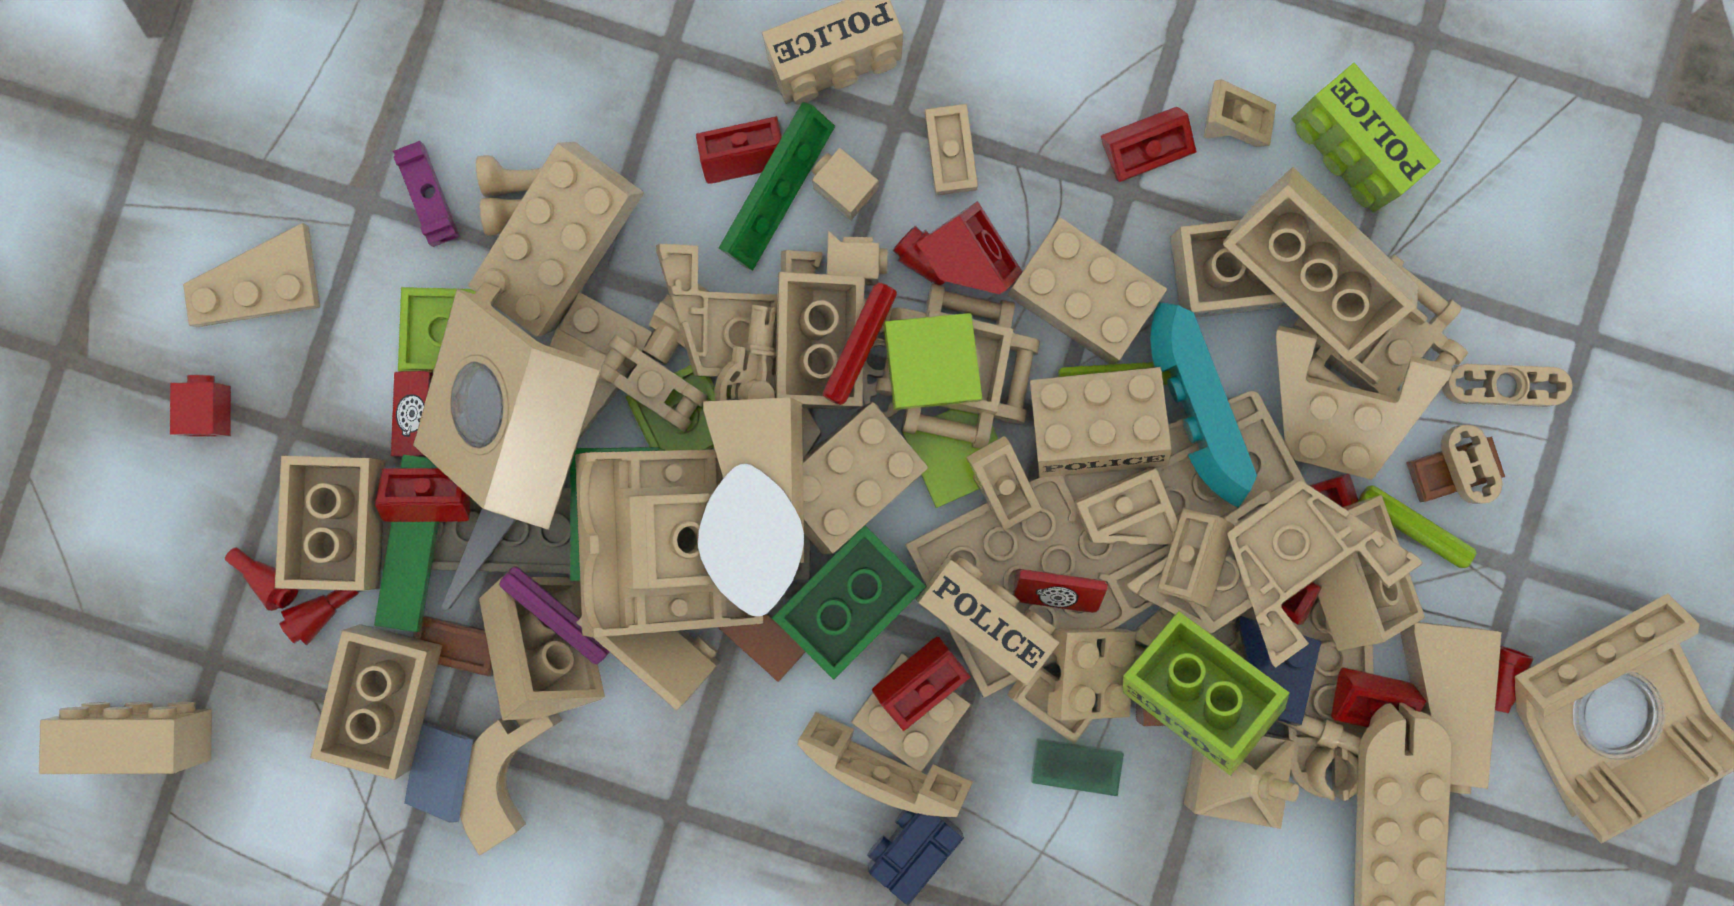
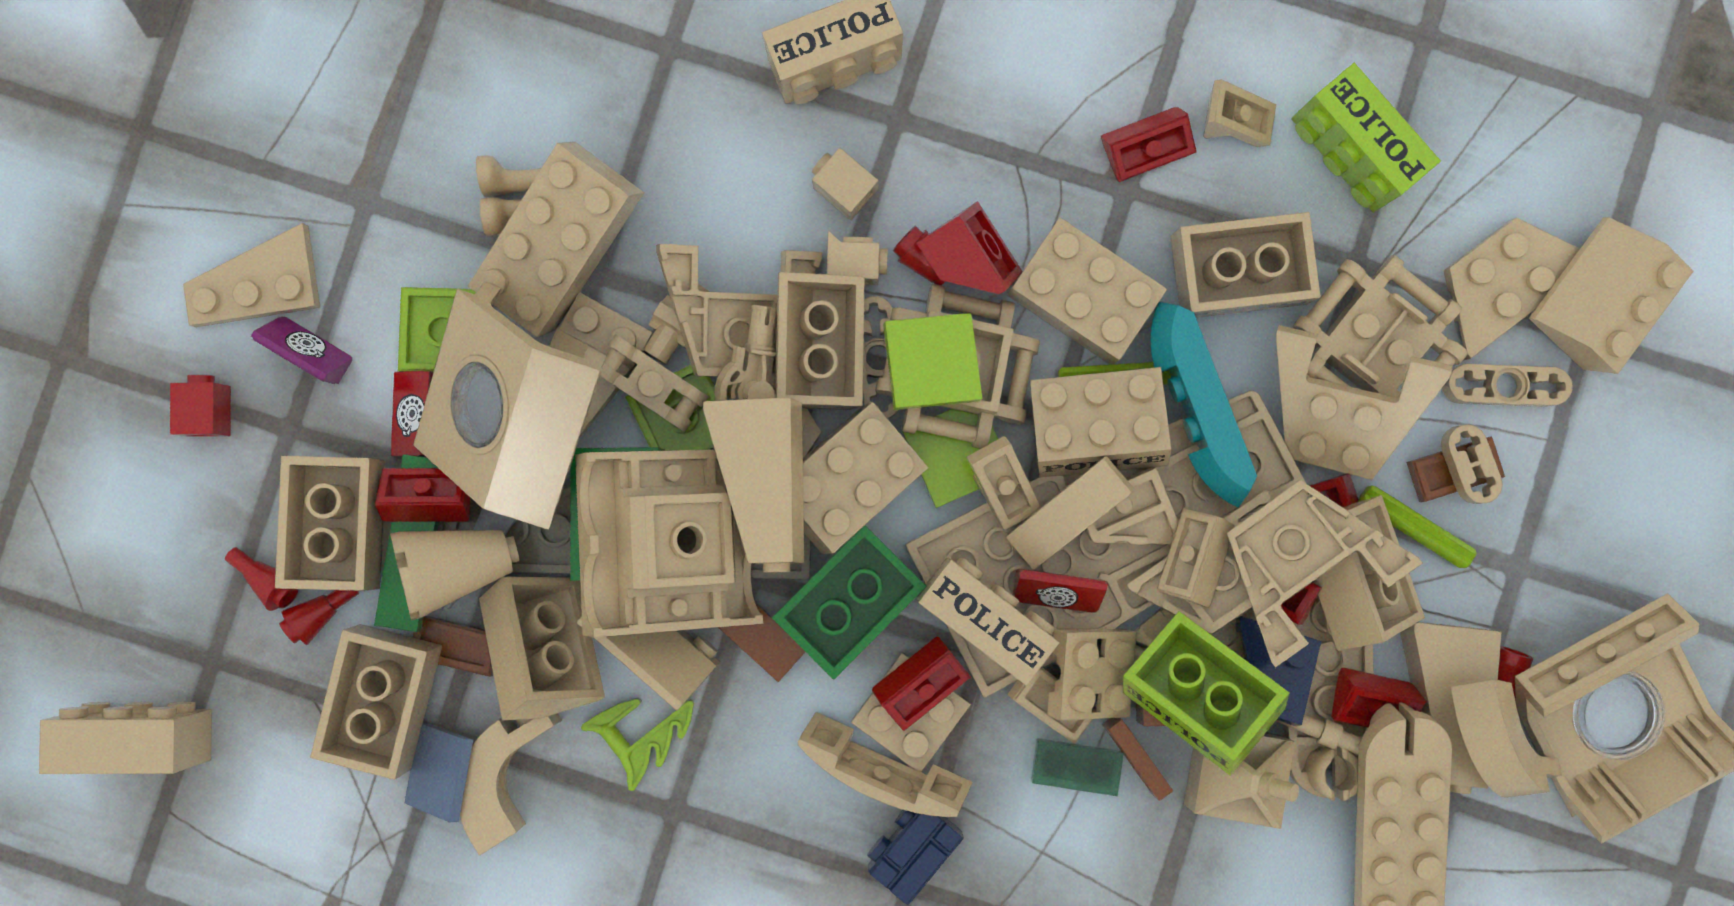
magenta piece [393,141,460,247] -> none
magenta axle [499,566,609,664] -> none
red slope [696,116,782,184] -> none
white sticker [698,464,804,616] -> none
green tile [718,102,836,271] -> none
red axle [823,283,897,405] -> none
tan plate [924,104,978,196] -> none
tan slope [1223,167,1418,362] -> none
none -> magenta slope [251,316,353,384]
none -> tan cone [390,530,519,620]
none -> lime piece [581,698,694,791]
none -> tan tile [1006,456,1134,570]
none -> dark orange tile [1102,718,1173,801]
none -> tan wing [1444,217,1580,360]
none -> tan arch [1451,679,1562,798]
none -> tan slope [1529,217,1694,374]

